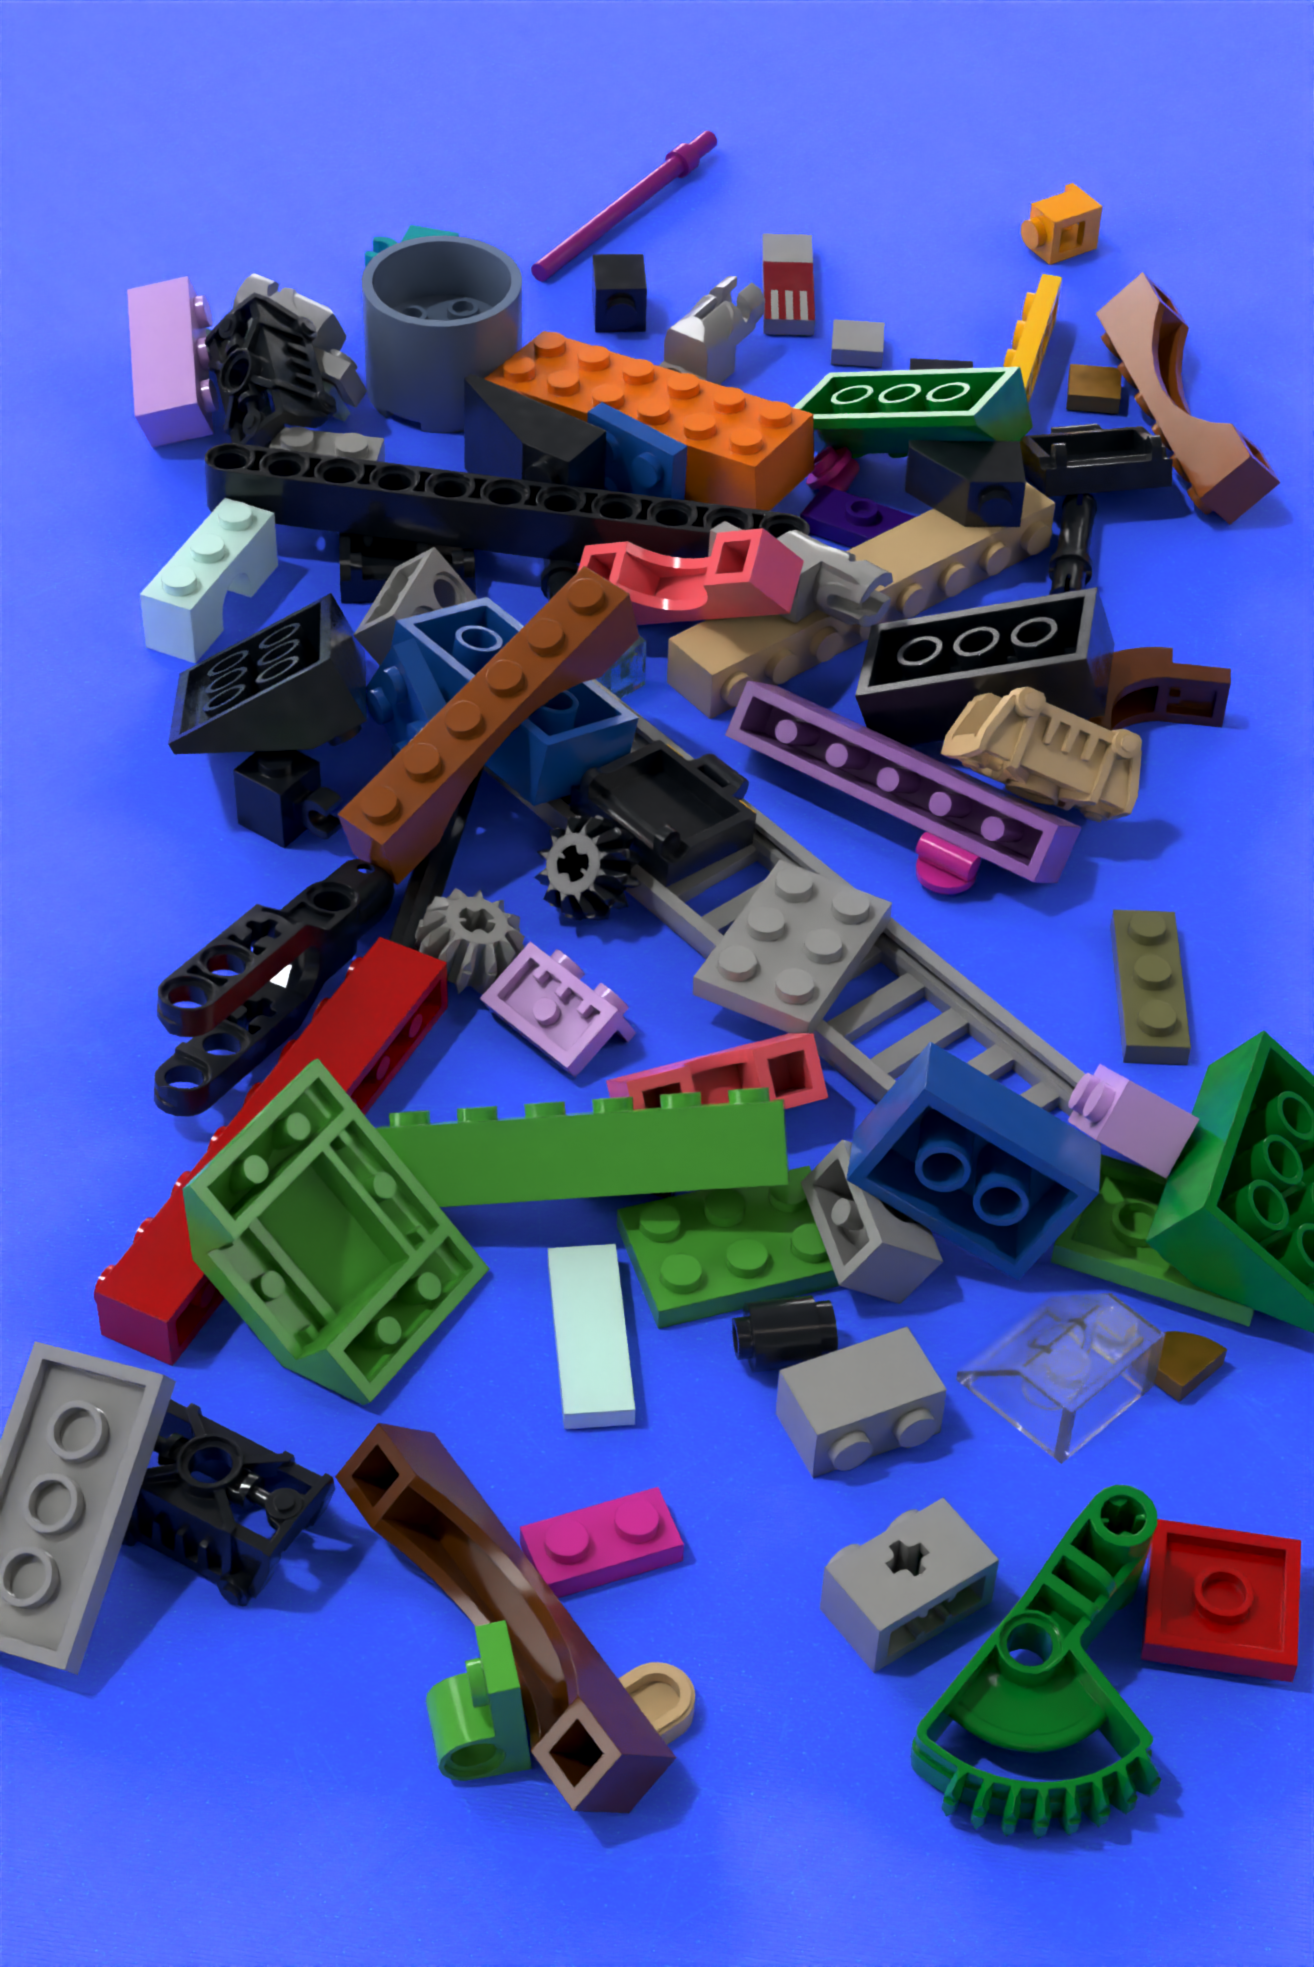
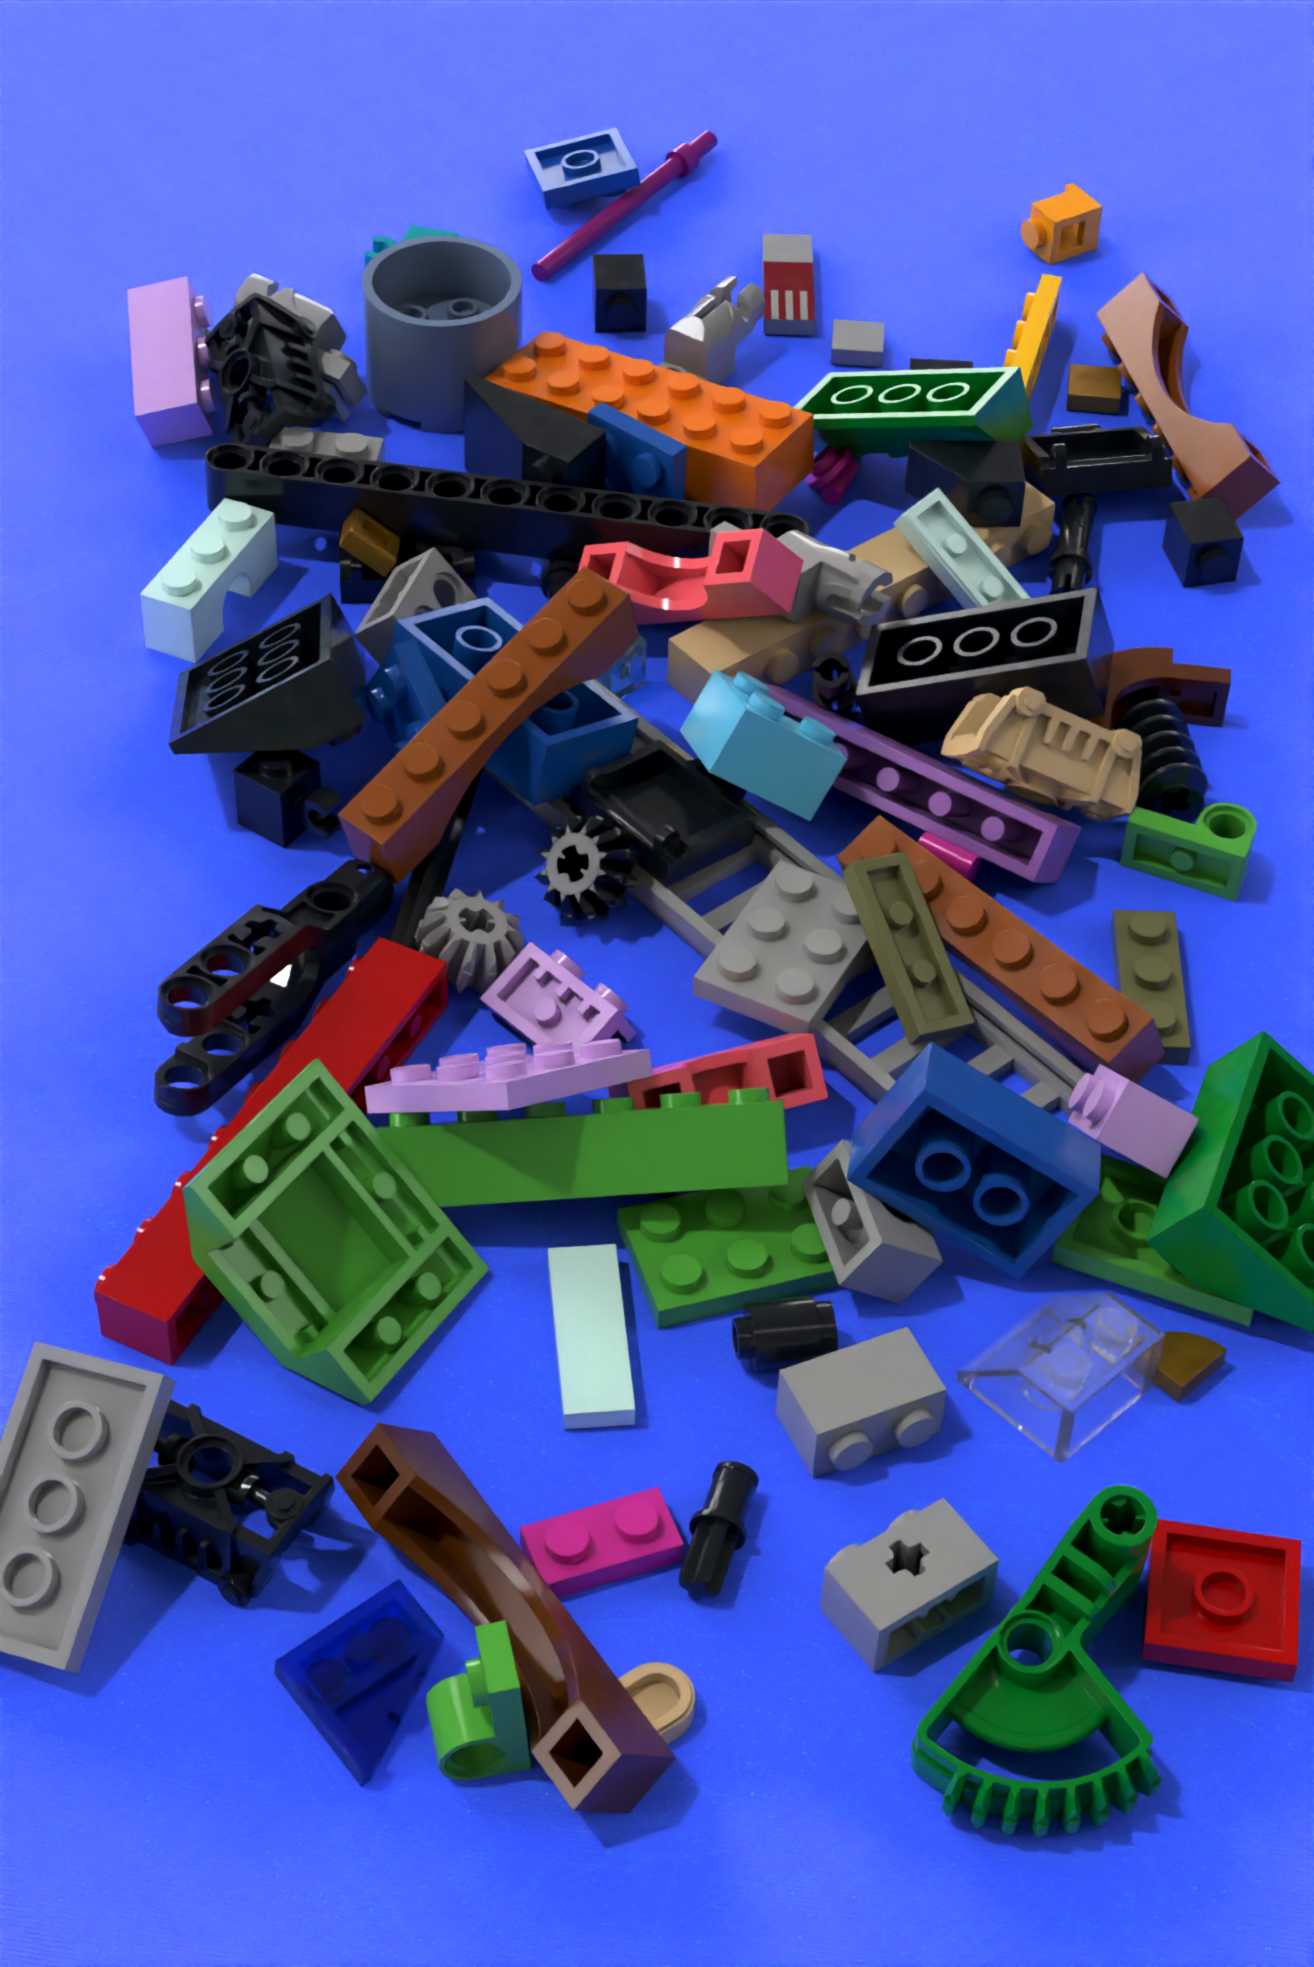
dark purple plate [800,485,916,548] -> none
none -> clear blue wing [274,1579,445,1787]
none -> pearl gold tile [339,509,401,577]
none -> lavender plate [364,1039,653,1113]
none -> blue plate [524,127,641,210]
none -> black axle [678,1461,759,1601]
none -> medium azure brick [679,669,847,821]
none -> black pin [812,651,858,721]
none -> dark orange arch [836,815,1165,1084]
none -> olive plate [841,851,975,1045]
none -> light aqua tile [893,488,1030,609]
none -> black piece [1114,699,1208,823]
none -> bright green plate [1120,802,1257,902]
none -> black brick [1162,497,1244,588]

